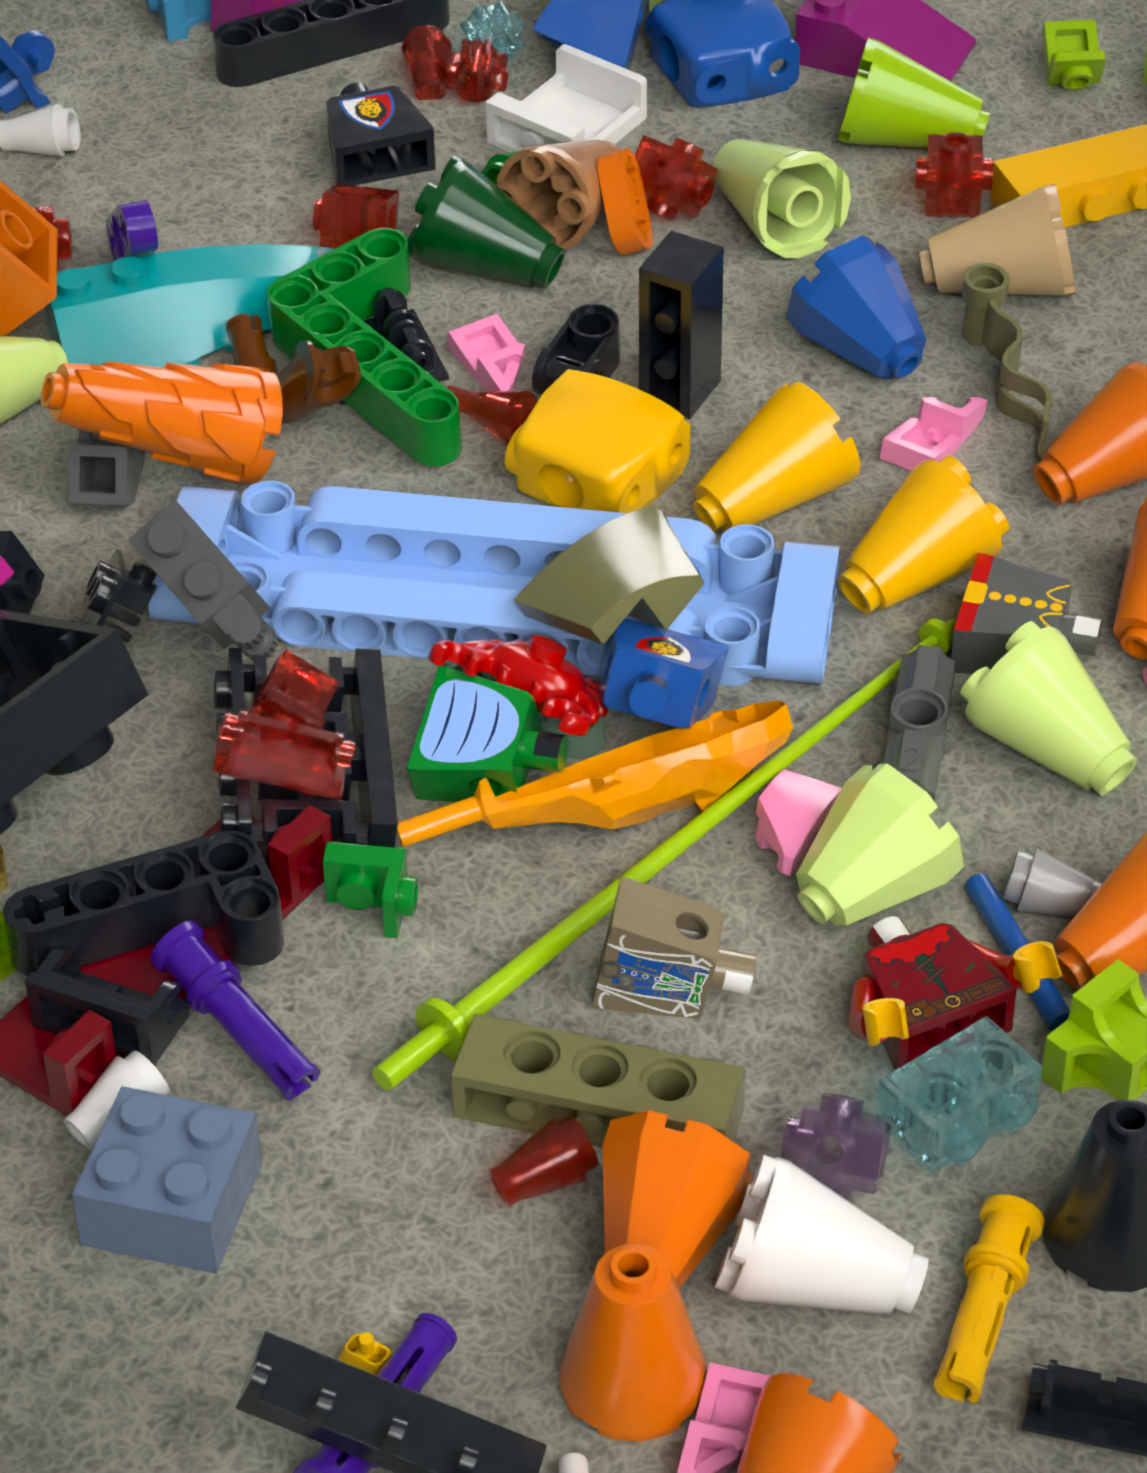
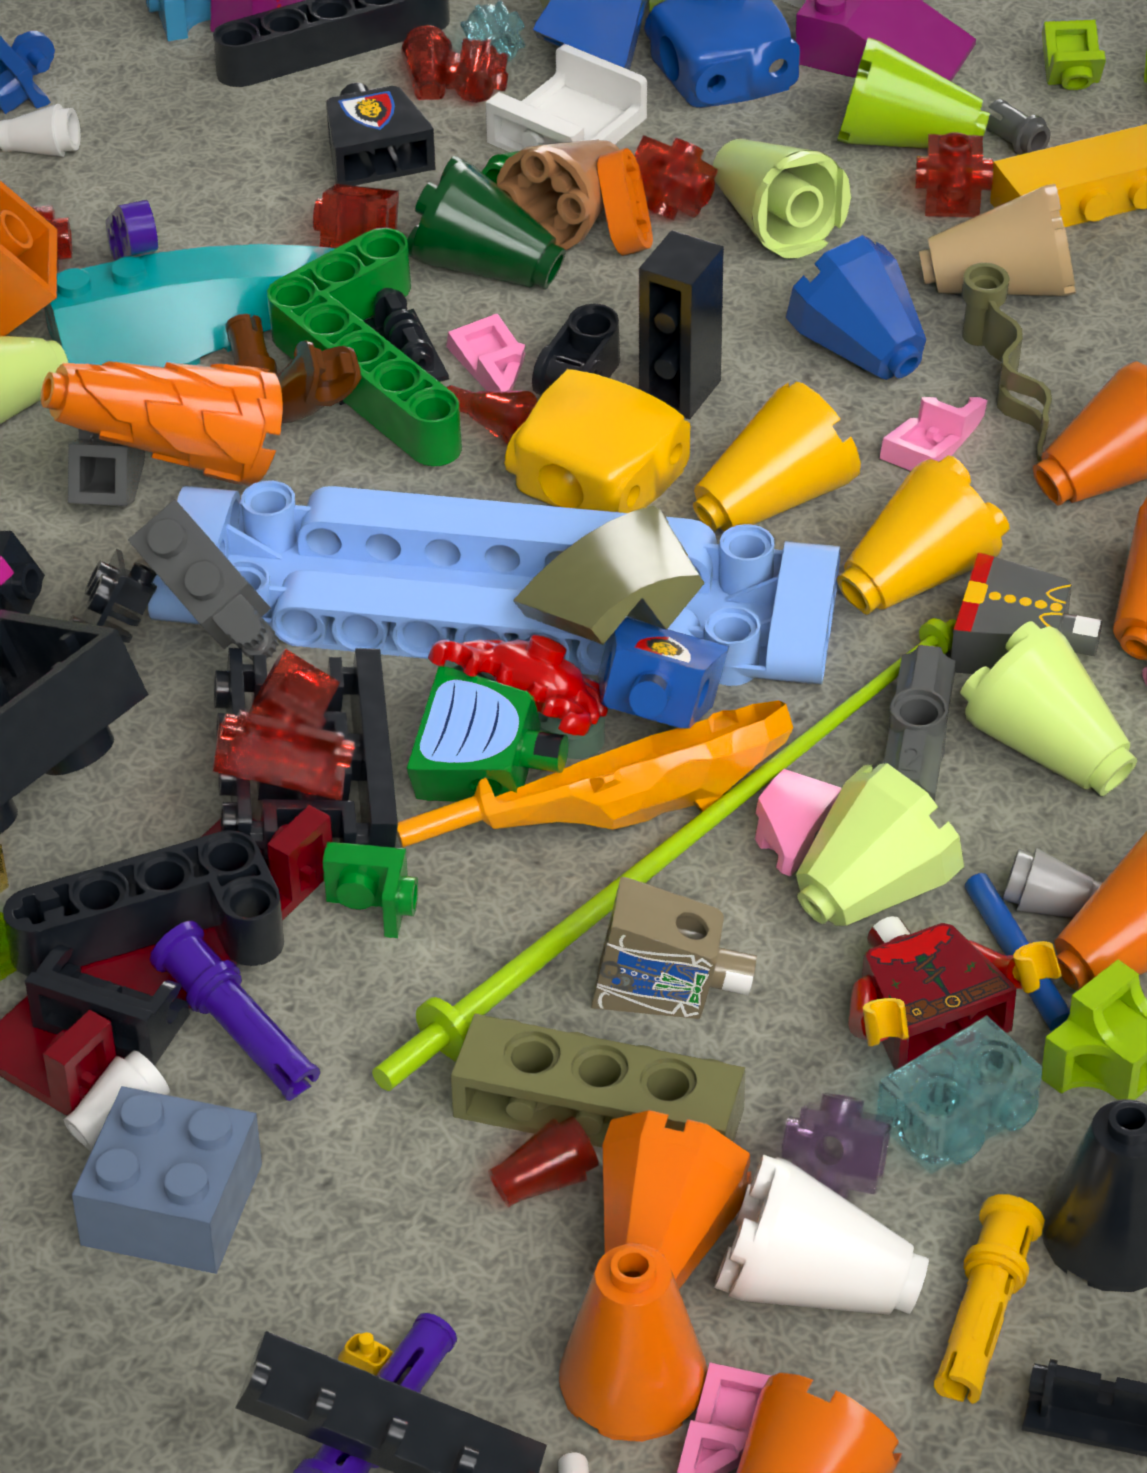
none -> dark grey pin [986,99,1051,155]

